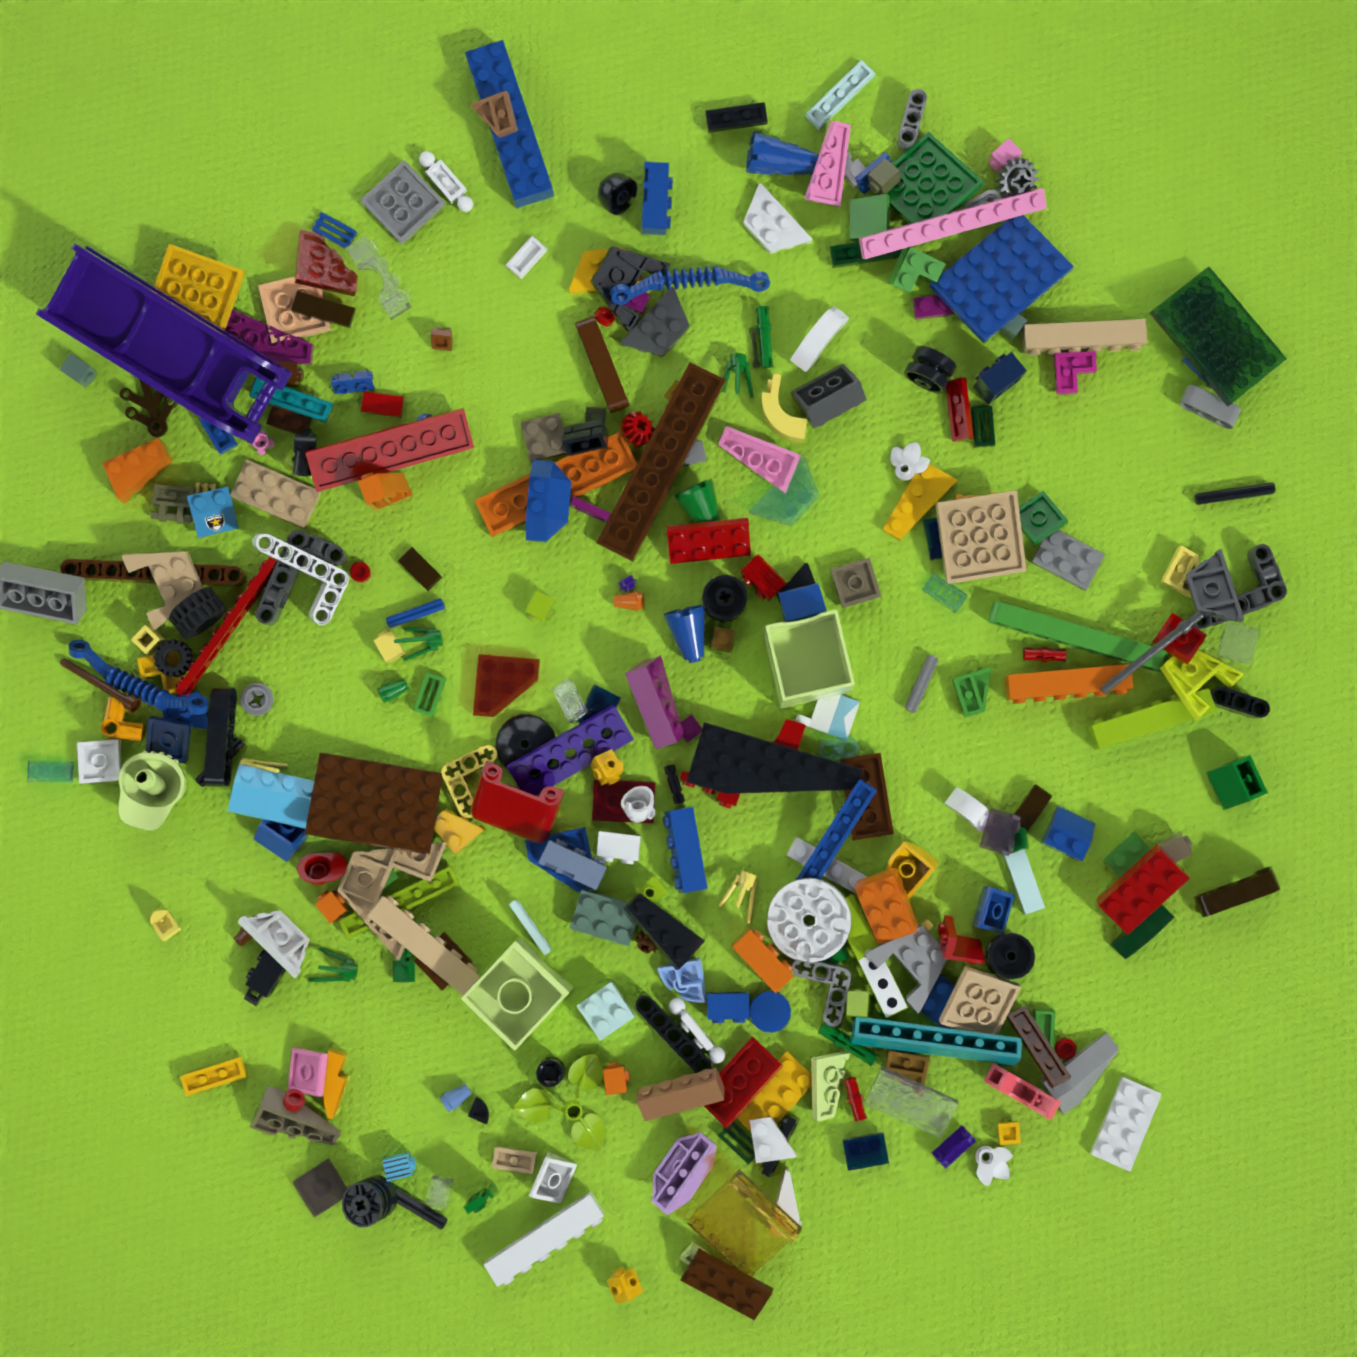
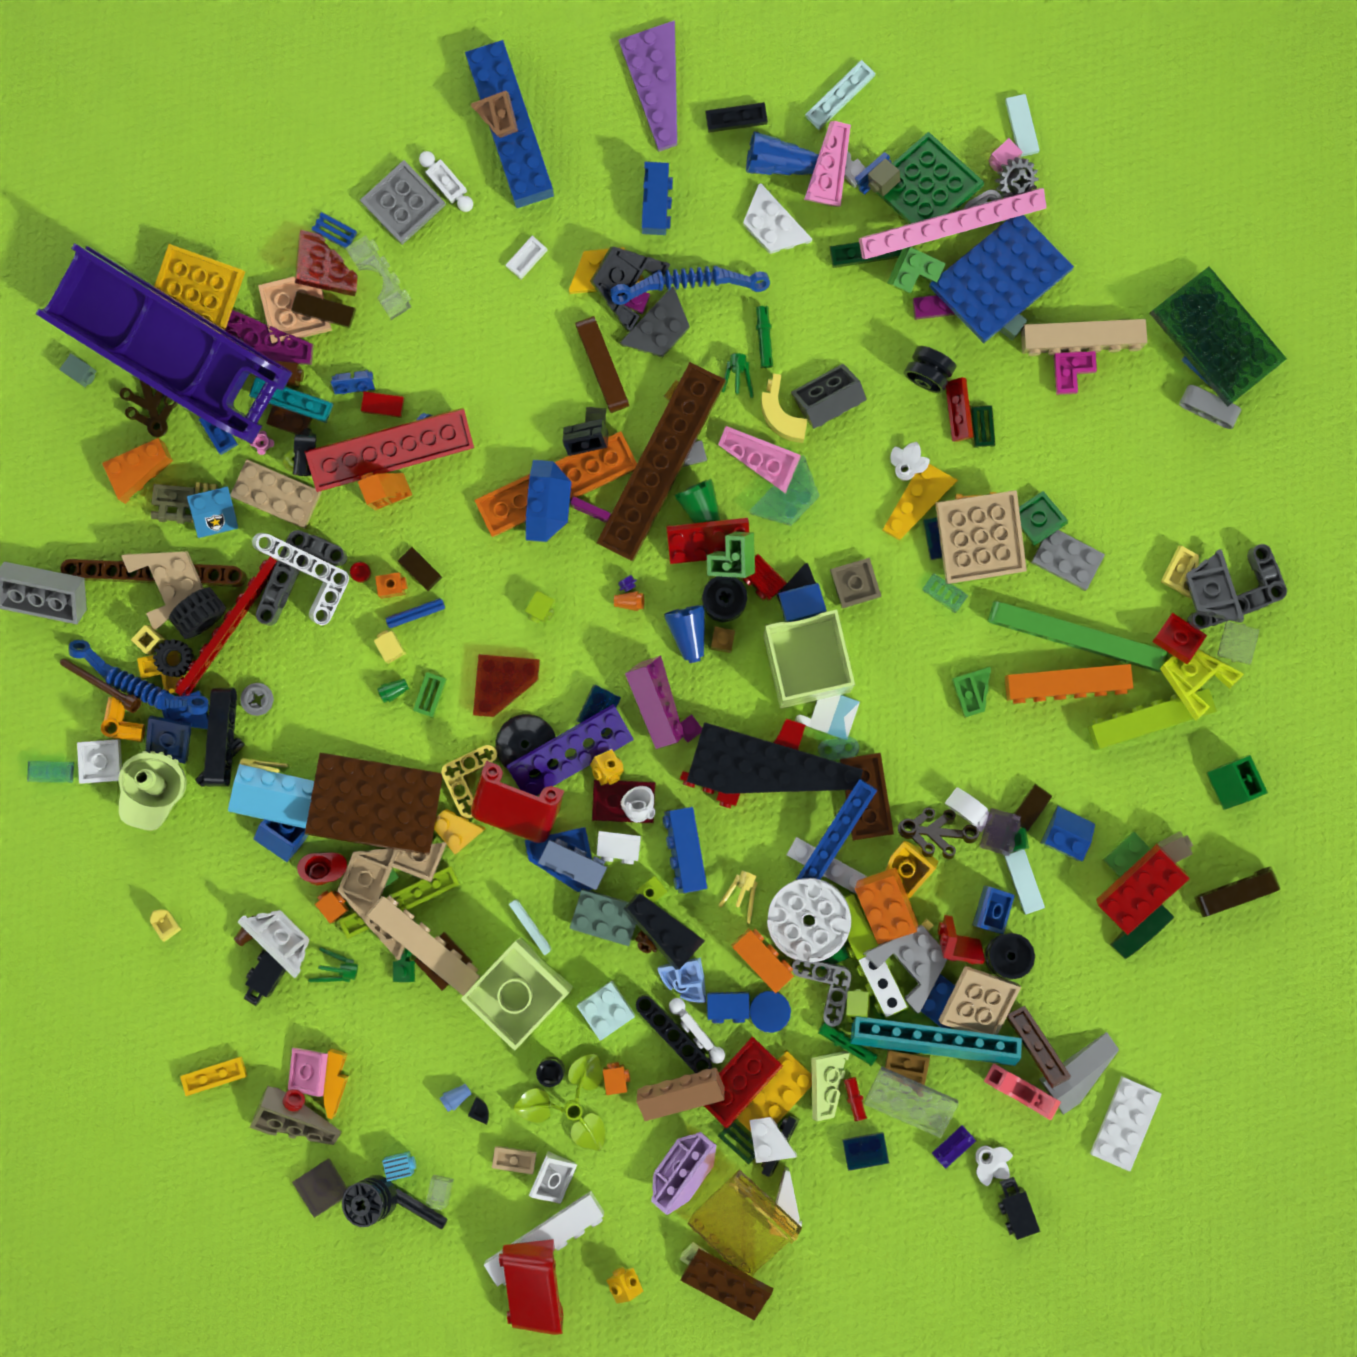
green plant [394,627,443,661] -> none
dark orange tile [431,326,453,351] -> none
green plate [463,1182,498,1214] -> none
dark tan plate [520,413,567,463] -> none
clear plate [552,678,588,723] -> none
red tile [594,307,615,327] -> none
black cylinder [598,173,638,215] -> none
red gear [620,411,655,447] -> none
black axle [664,764,685,804] -> none
clear smoke hinge [749,327,761,369] -> none
white arch [790,306,850,372] -> none
bright green tile [850,193,890,241] -> none
light grey beam [897,89,927,151] -> none
light grey axle [905,655,939,713] -> none
dark blue brick [973,352,1027,405] -> none
yellow plate [997,1121,1021,1145] -> none
red pin [1023,646,1066,663] -> none
bright green tile [1033,1009,1055,1049] -> none
red tile [1054,1038,1077,1060] -> none
dark grey bar [1100,611,1203,694] -> none
black axle [1194,482,1276,505] -> none
black beam [1210,687,1270,719] -> none
none -> orange brick [375,572,408,599]
none -> red windscreen [499,1239,564,1335]
none -> medium lavender wing [619,20,677,152]
none -> bright green brick [707,532,755,578]
none -> dark brown plant [898,808,979,859]
none -> black brick [998,1177,1041,1240]
none -> light aqua tile [1005,94,1040,157]

